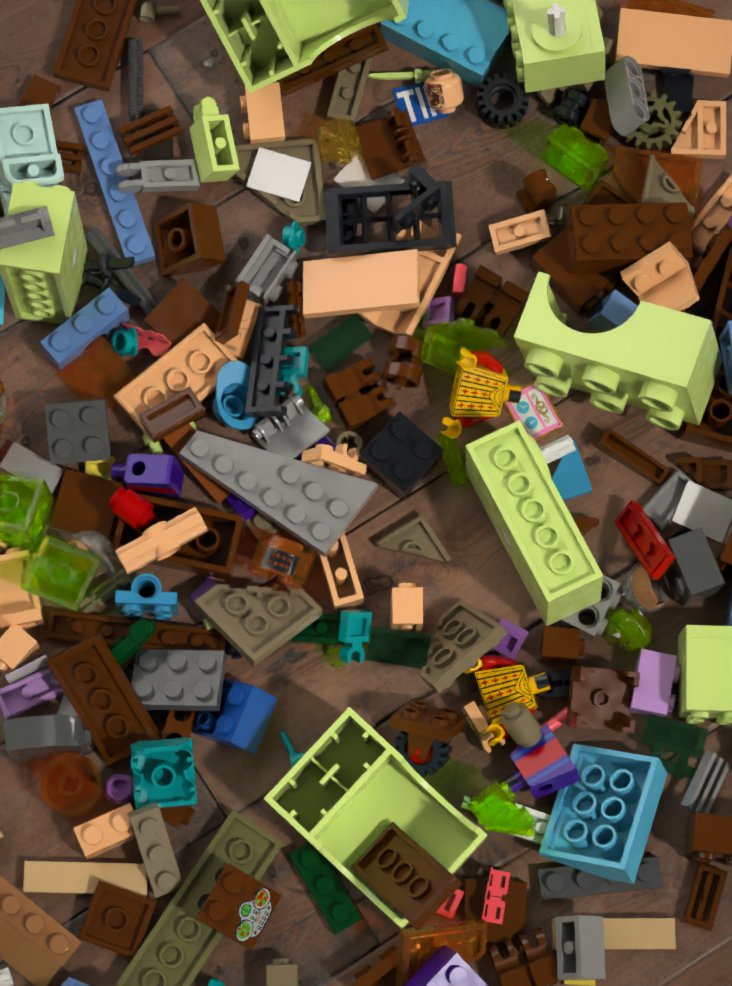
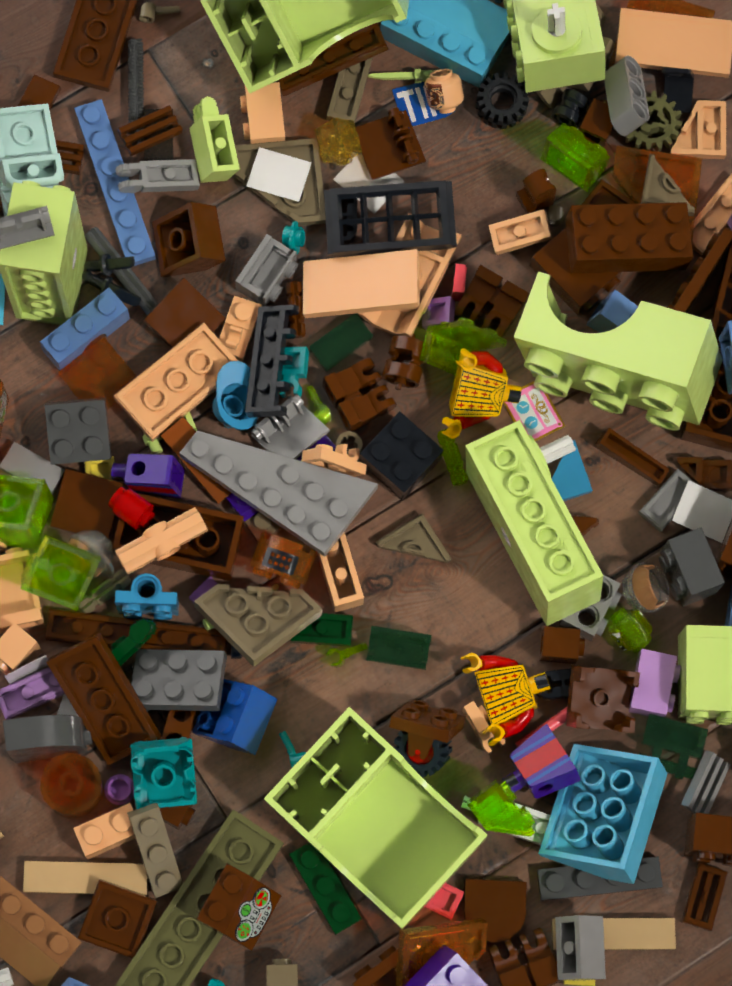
teal plate [111,327,138,357] -> none
coral piece [122,323,172,357] -> none
reddish brown tile [138,387,206,443] -> none
reddish brown tile [215,281,250,345] -> none
teal plate [338,610,372,663] -> none
reddish brown tile [351,822,462,931] -> none
light nougat brick [390,583,423,634] -> none
black bracket [392,163,441,234] -> none
dark tan plate [420,599,508,693] -> none
coral piece [481,867,510,924] -> none
medium lavender plate [493,618,529,659] -> none
dark tan brick [500,702,542,748] -> none
red tile [614,500,676,580] -> none
light nougat bracket [620,241,700,311] -> none

